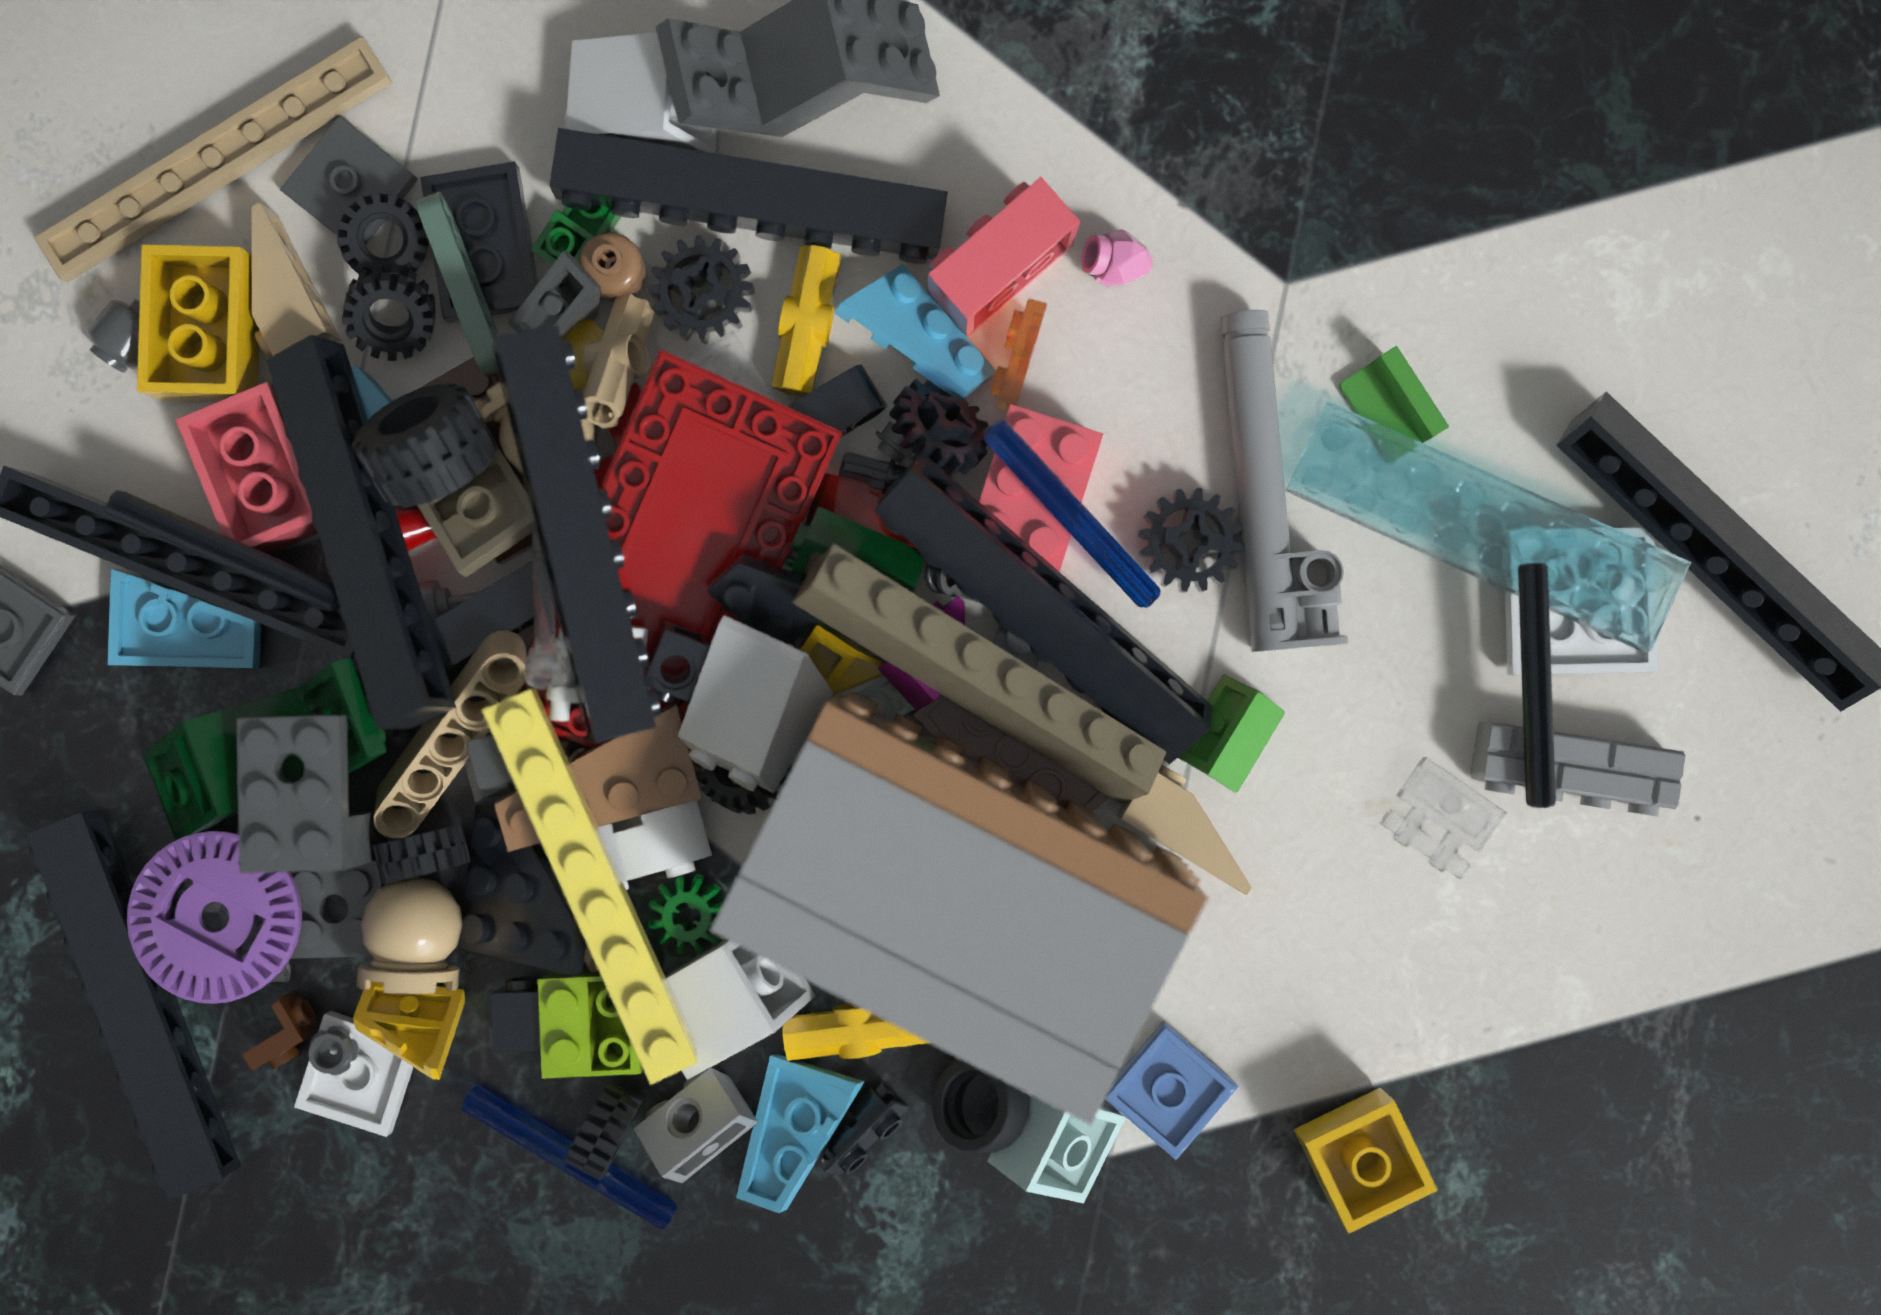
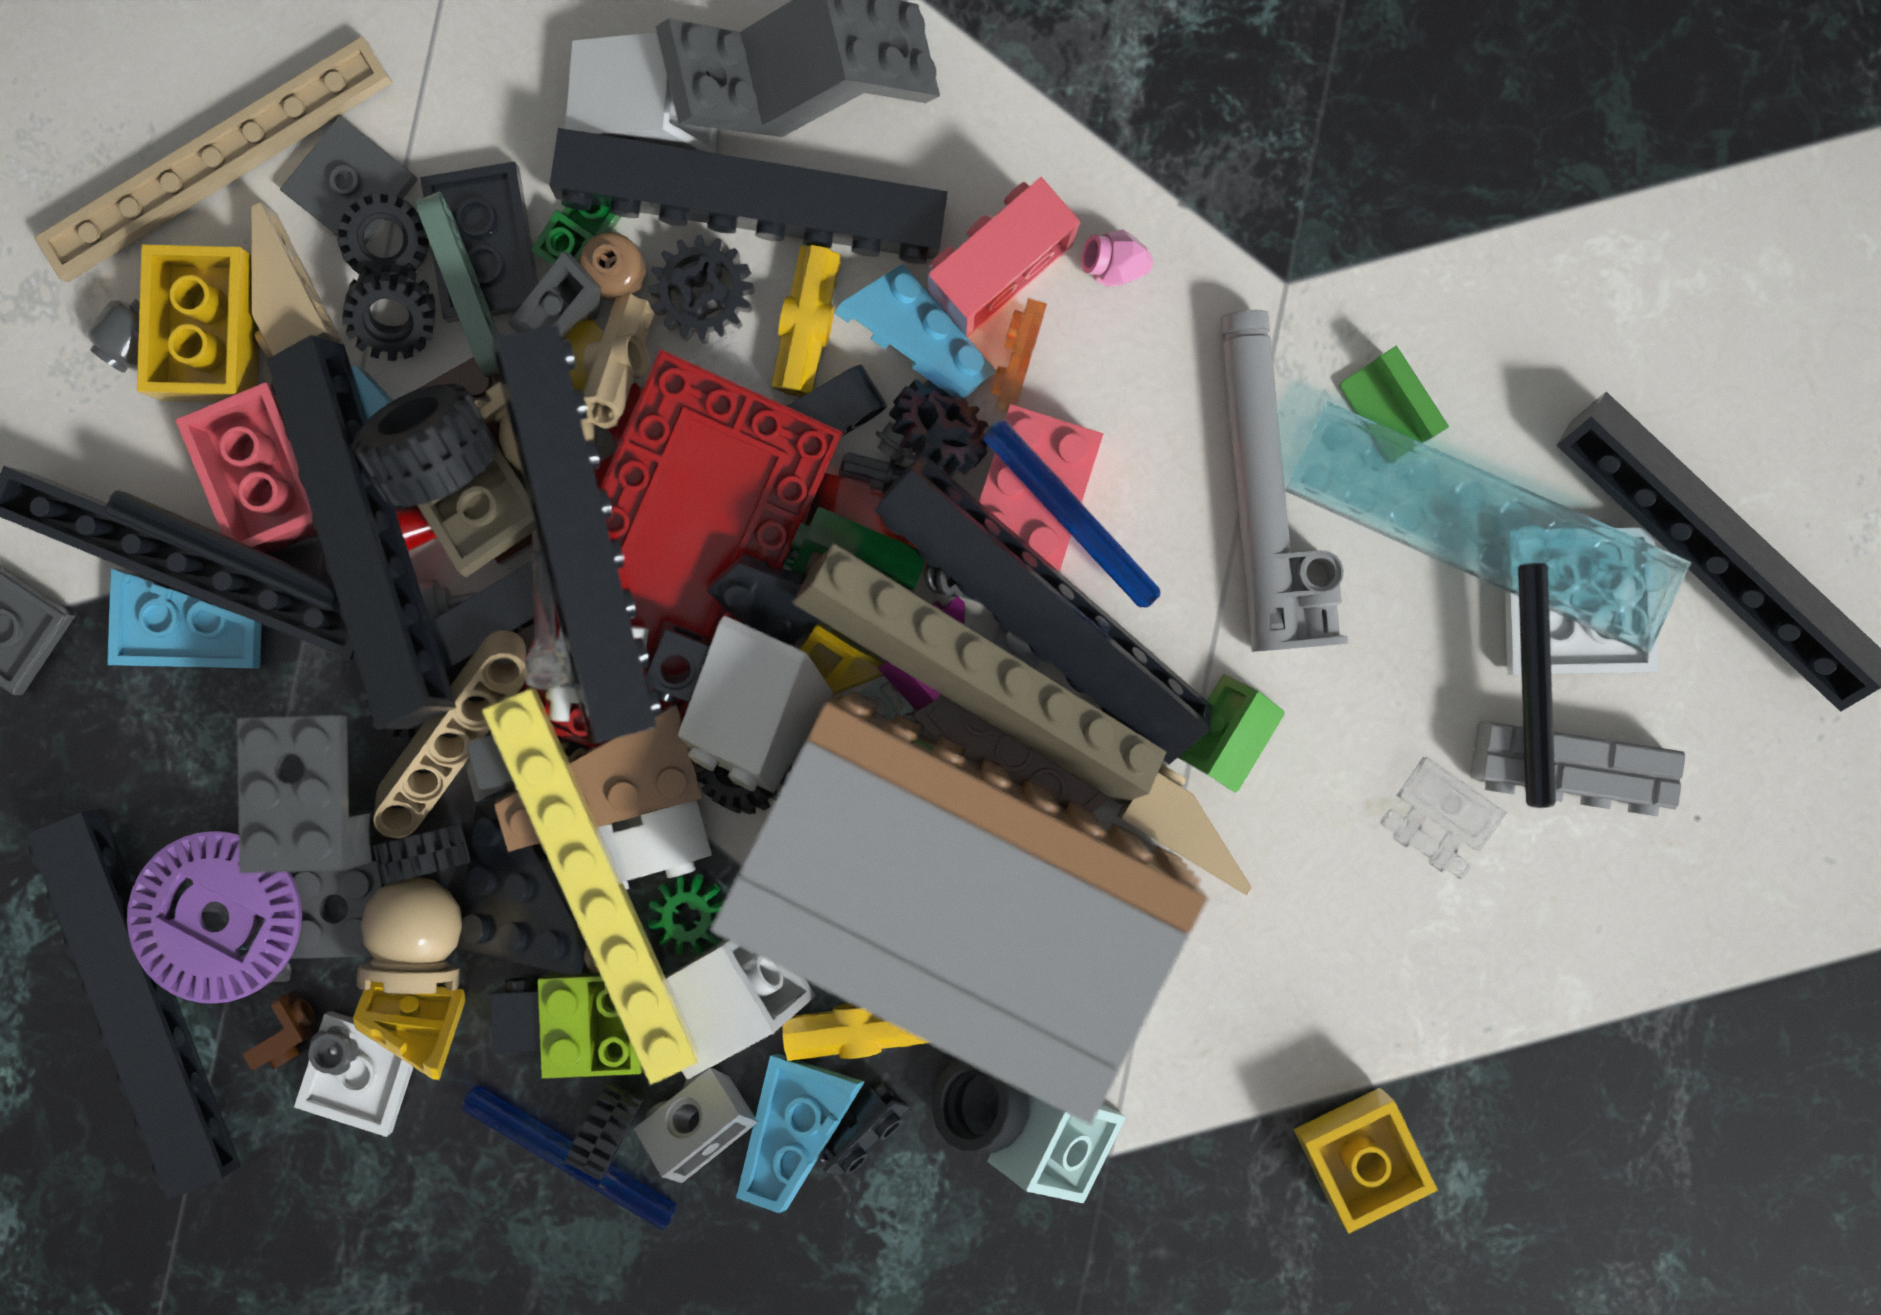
dark green bracket [142,658,387,841] -> none
medium blue tile [1105,1021,1239,1160] -> none
black gear [1137,488,1244,593] -> none

